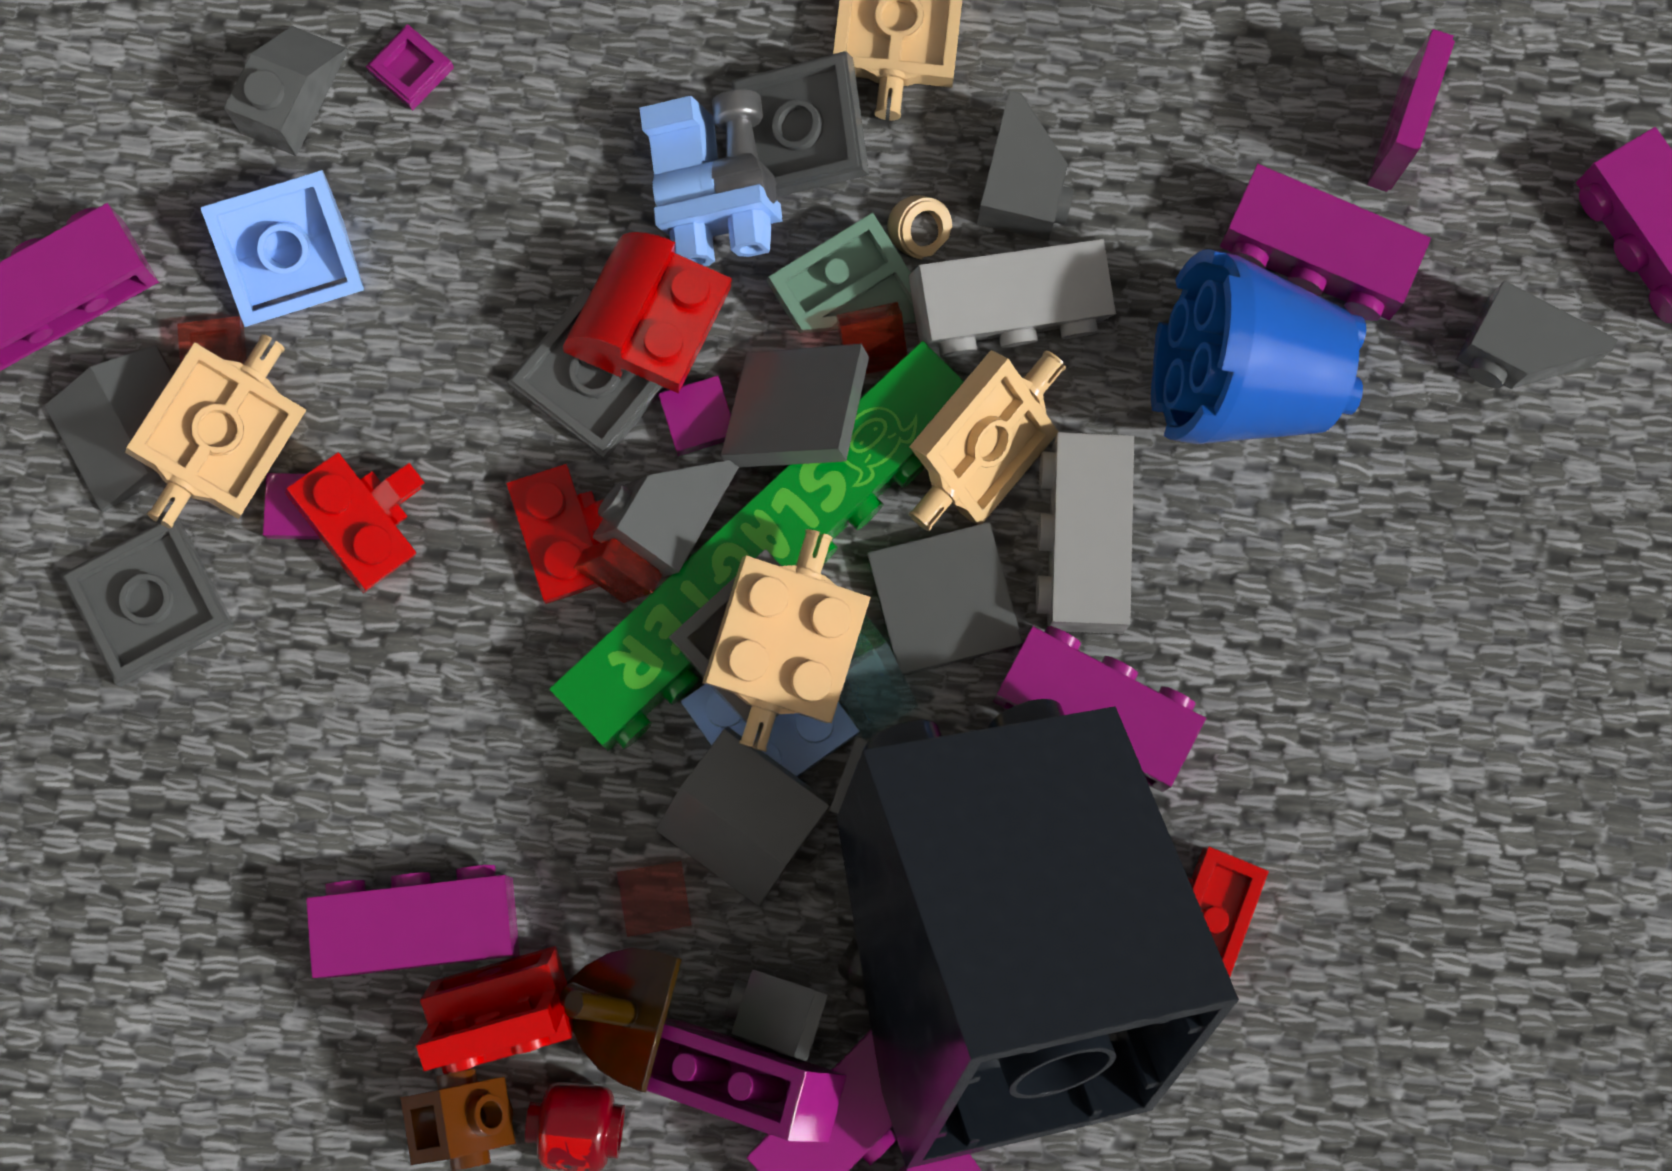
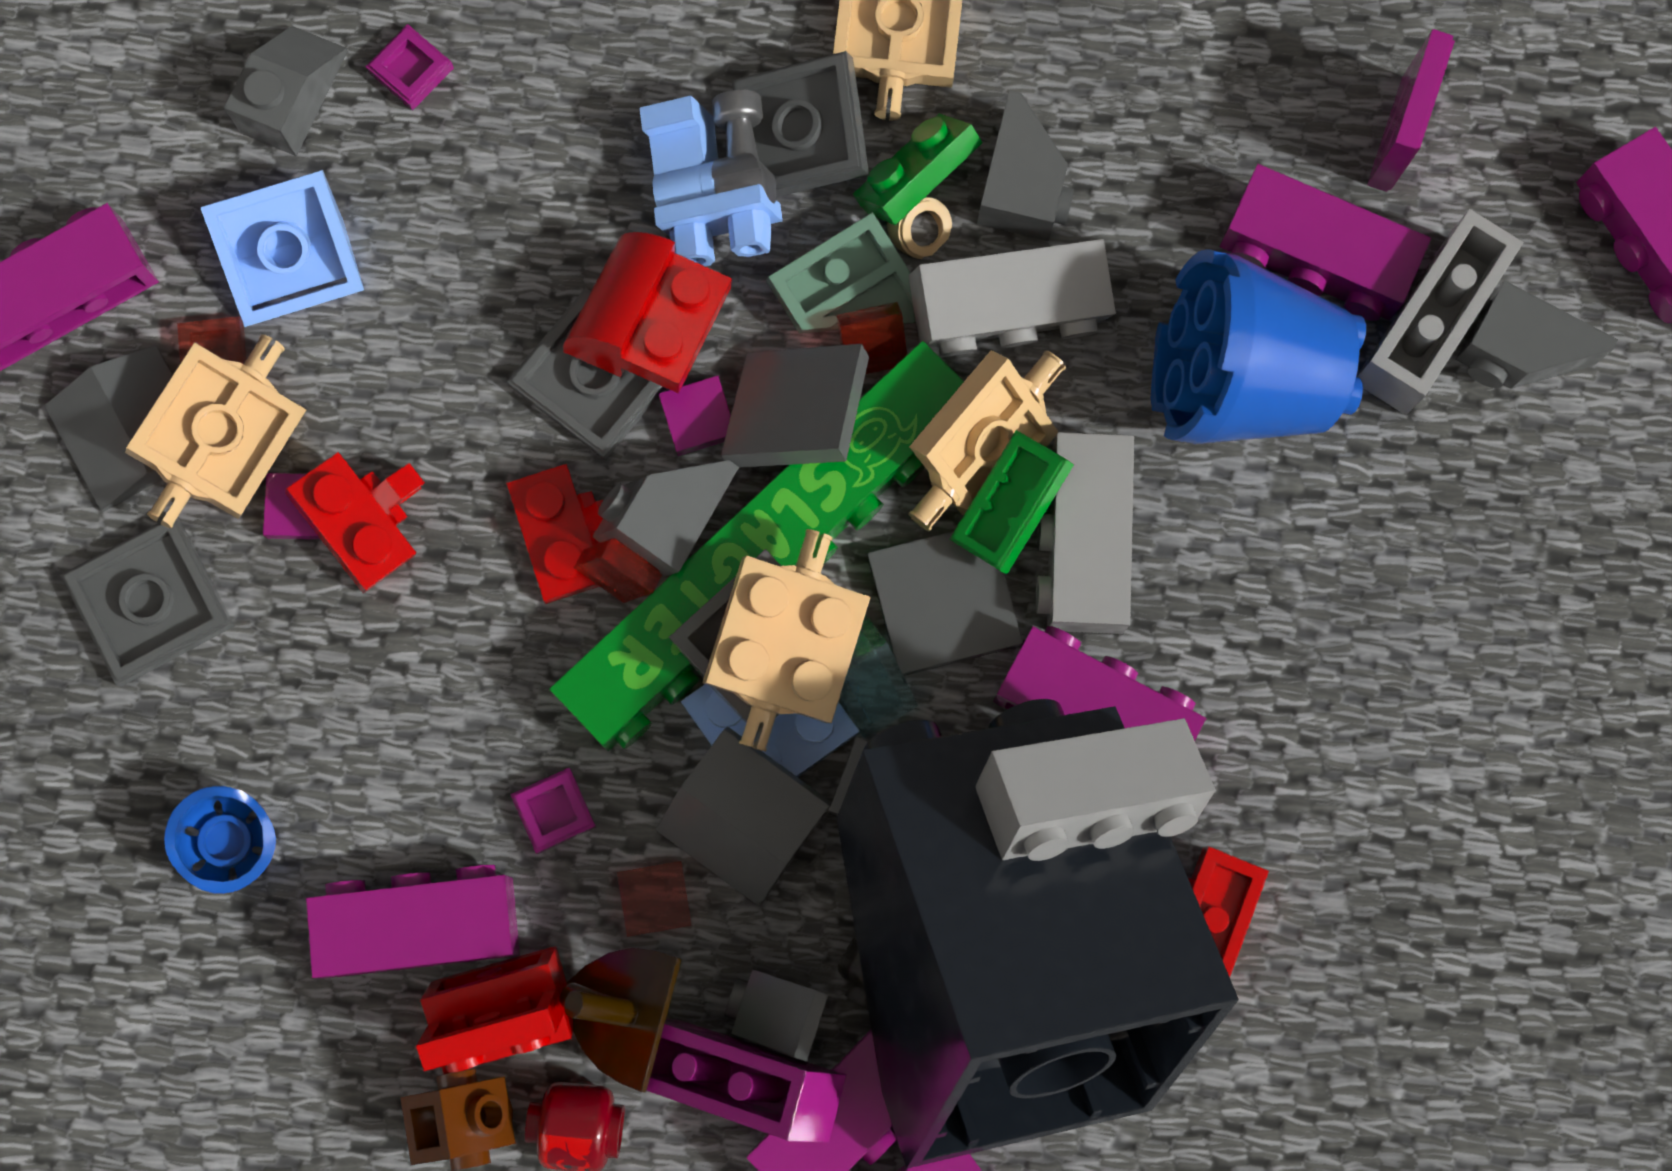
none -> blue helmet [164,786,276,894]
none -> magenta tile [510,768,597,854]
none -> green plate [852,113,983,225]
none -> green plate [949,430,1074,574]
none -> light grey brick [975,718,1216,861]
none -> light grey brick [1356,209,1524,415]

